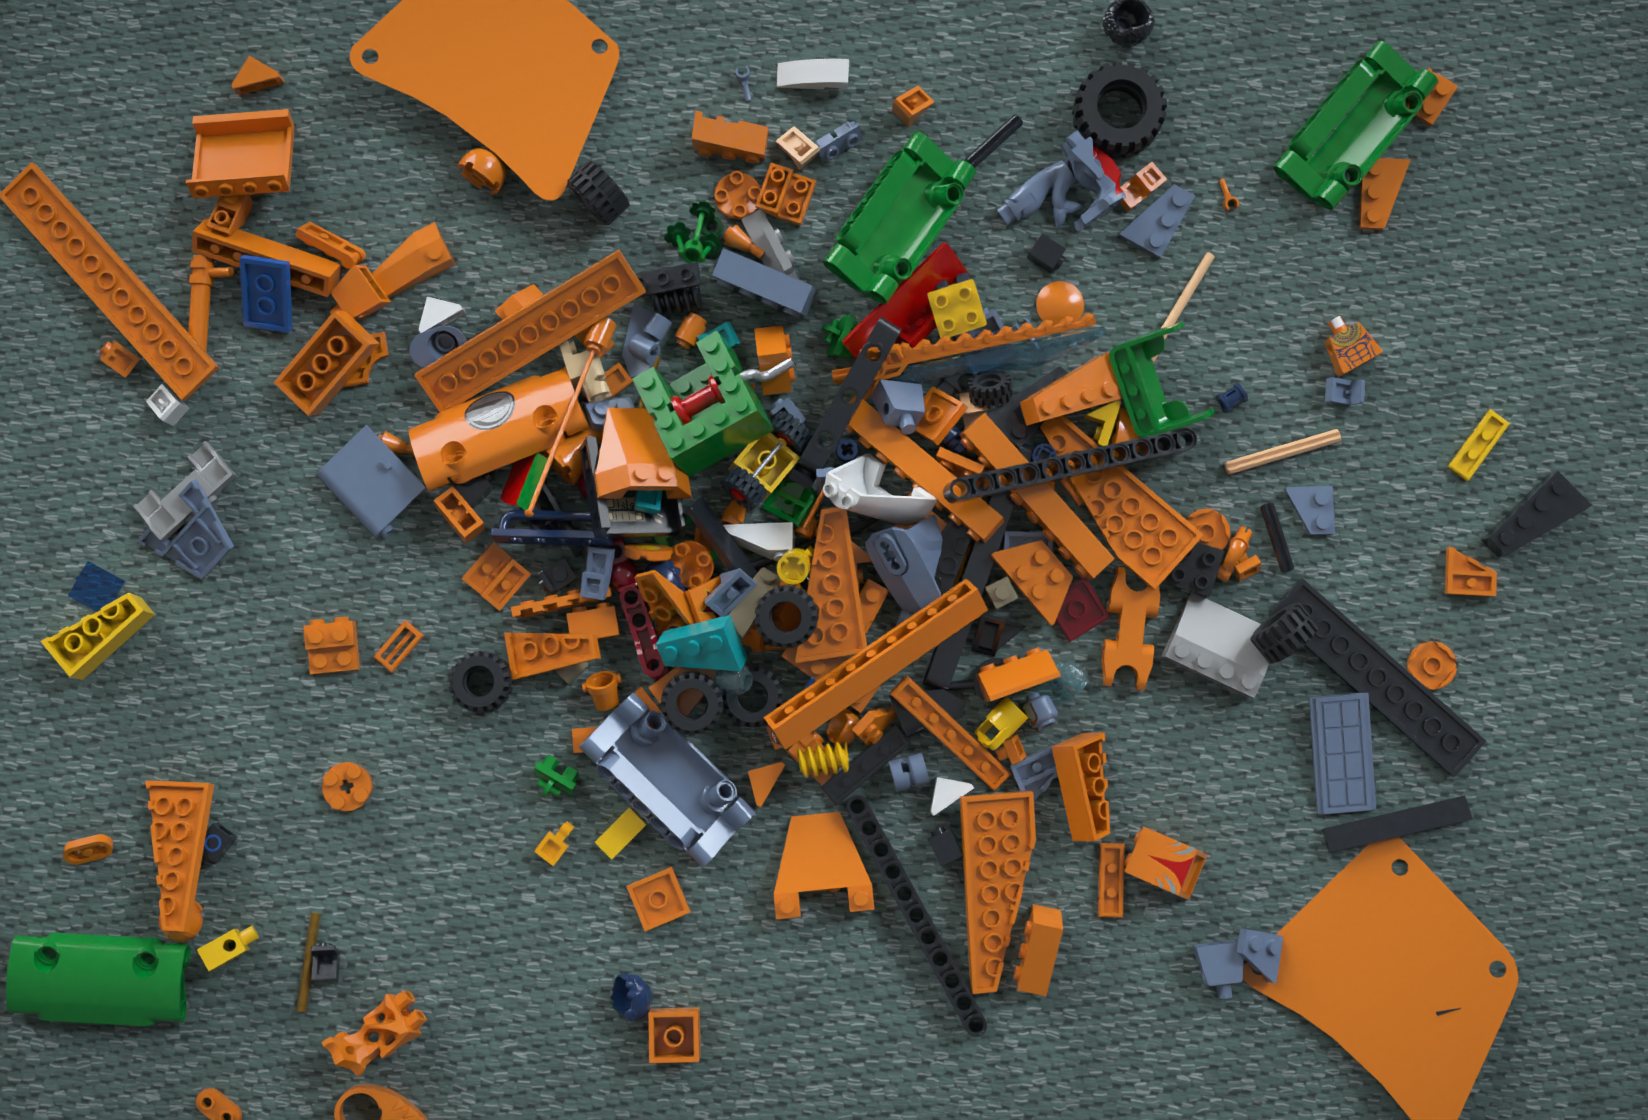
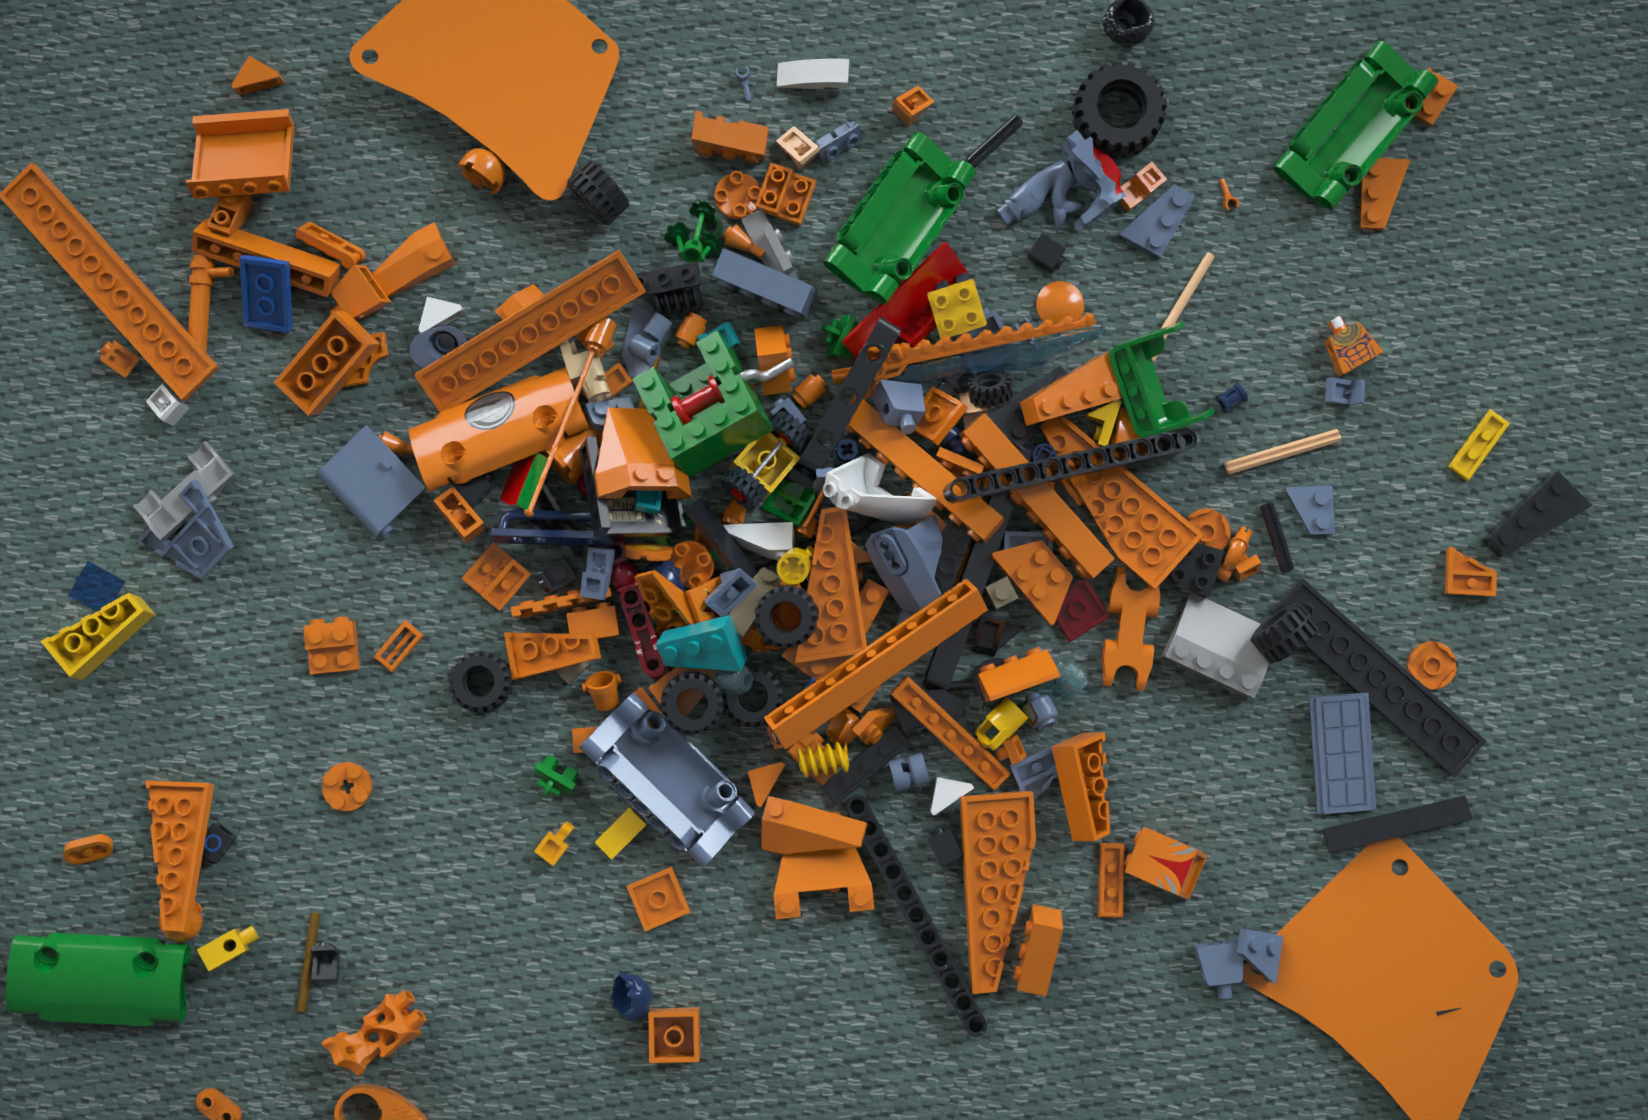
none -> orange wedge [762,796,867,855]
none -> orange brick [791,374,827,409]

